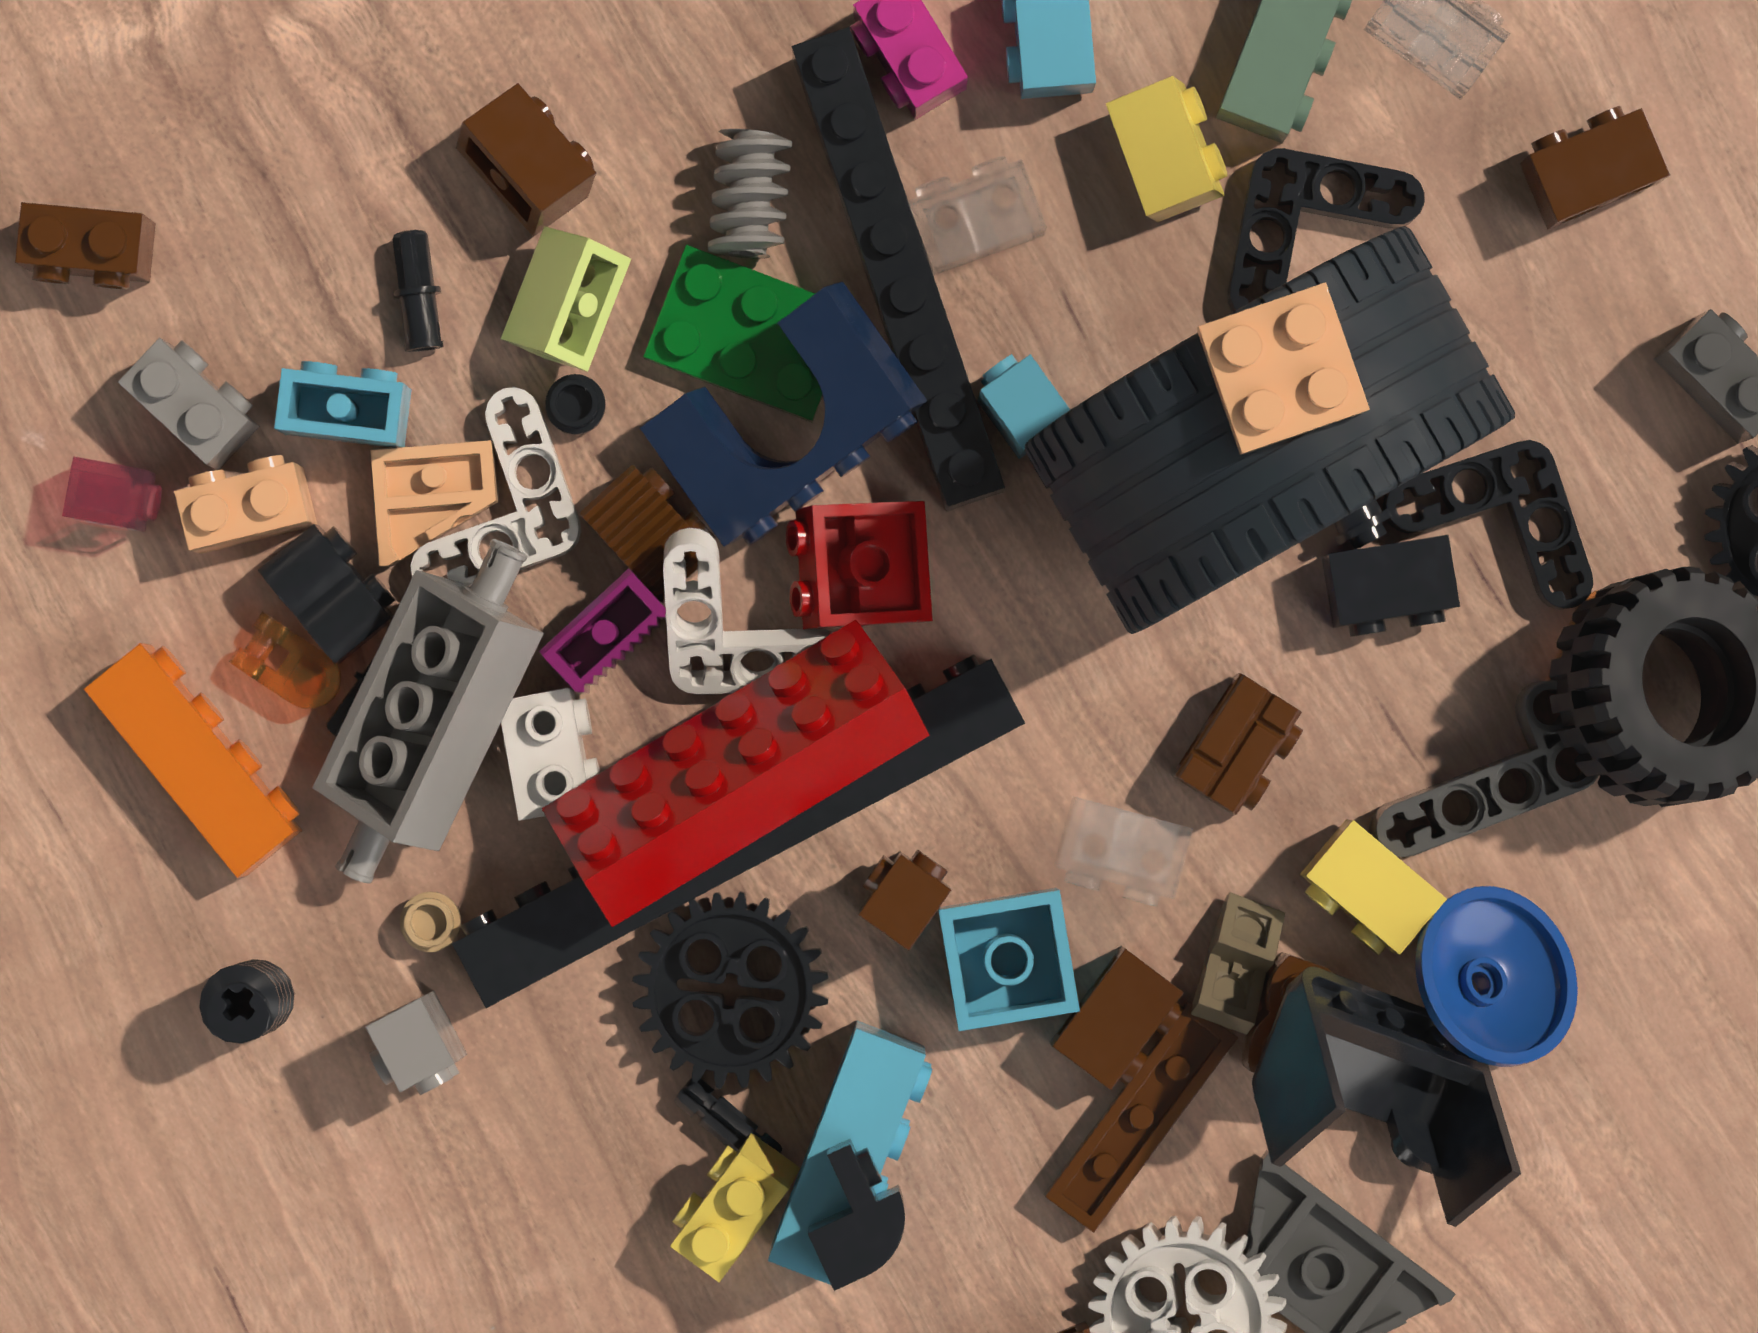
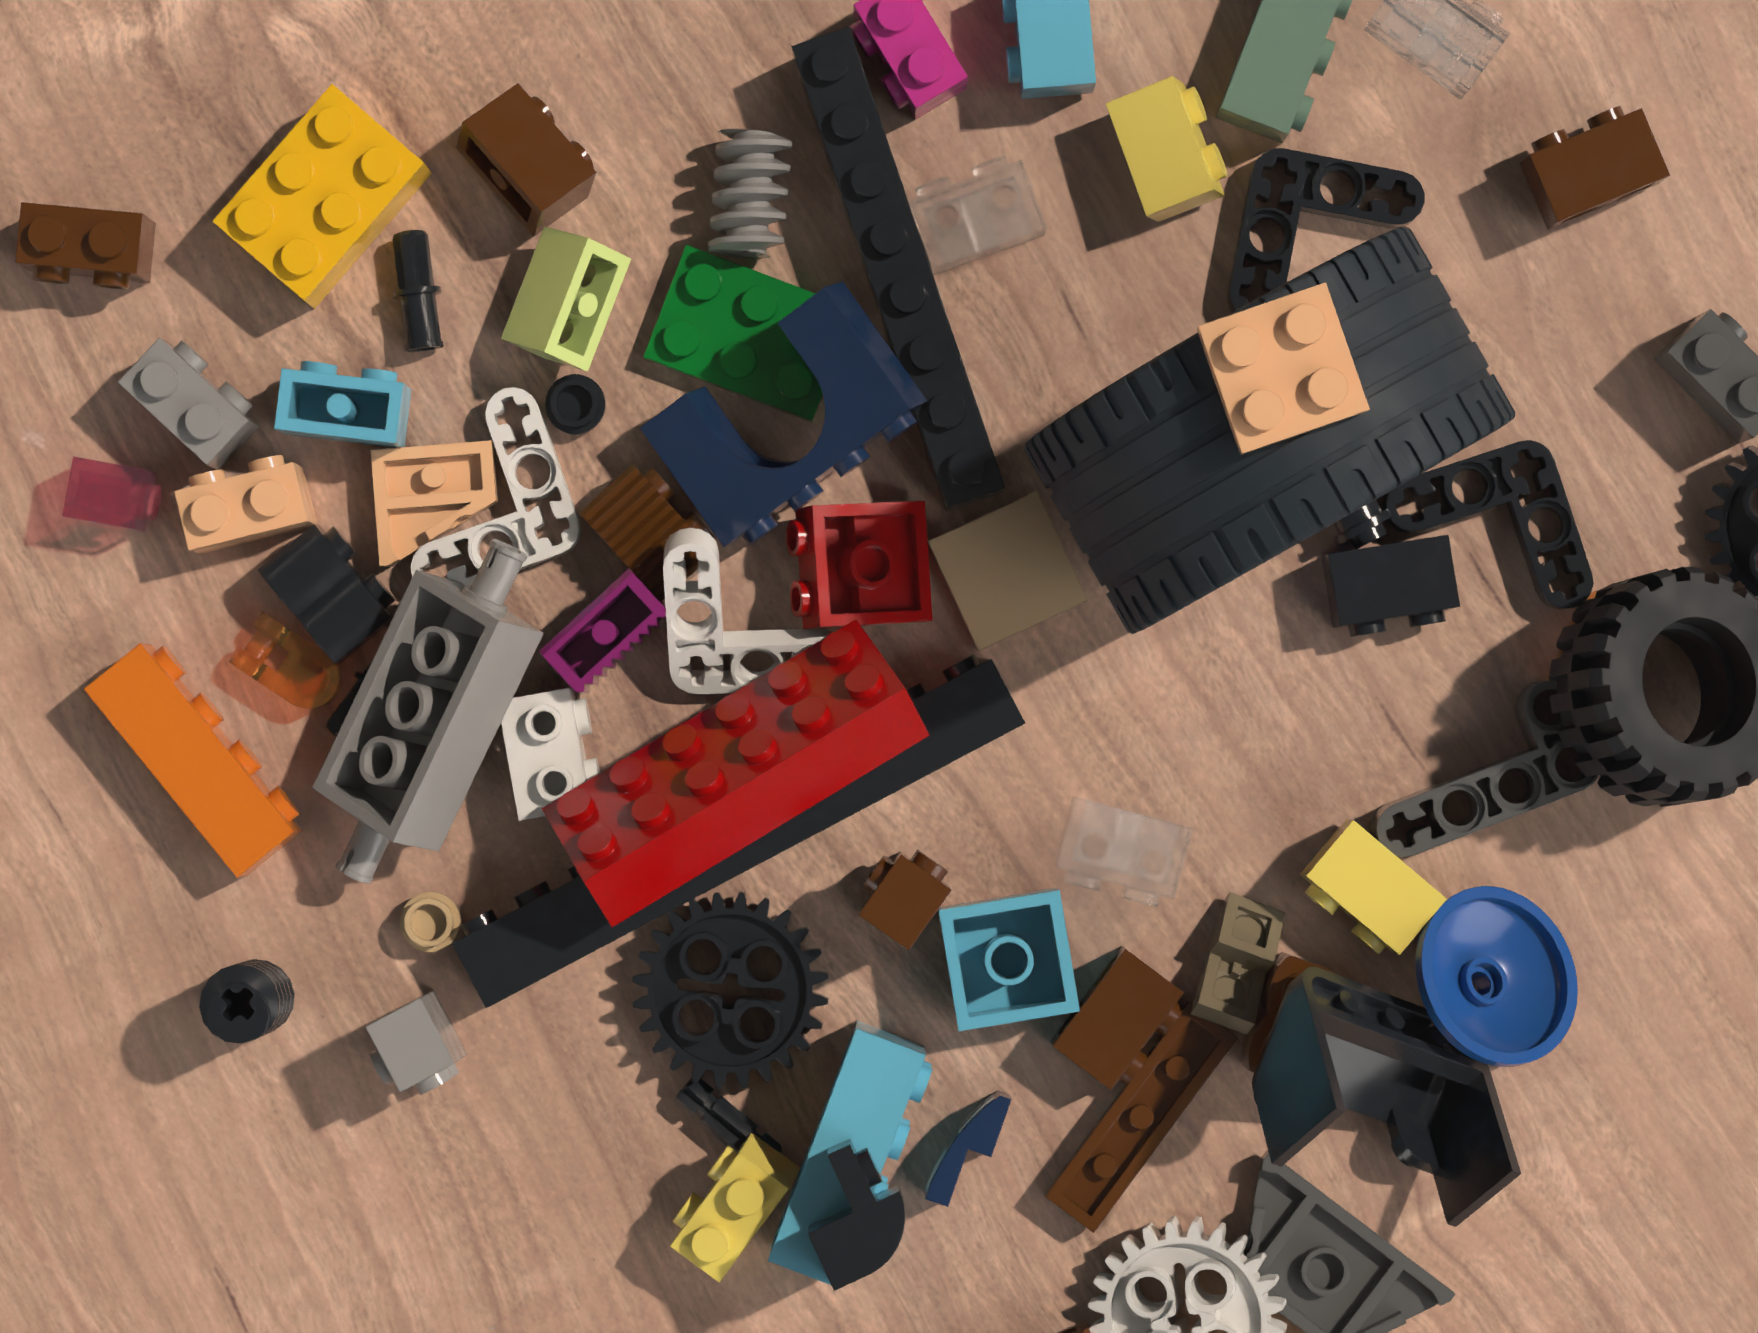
medium azure brick [977,354,1070,459] -> none
reddish brown brick [1172,673,1303,815] -> none
none -> yellow brick [212,84,432,309]
none -> dark blue slope [924,1090,1011,1207]
none -> tan tile [928,491,1088,651]

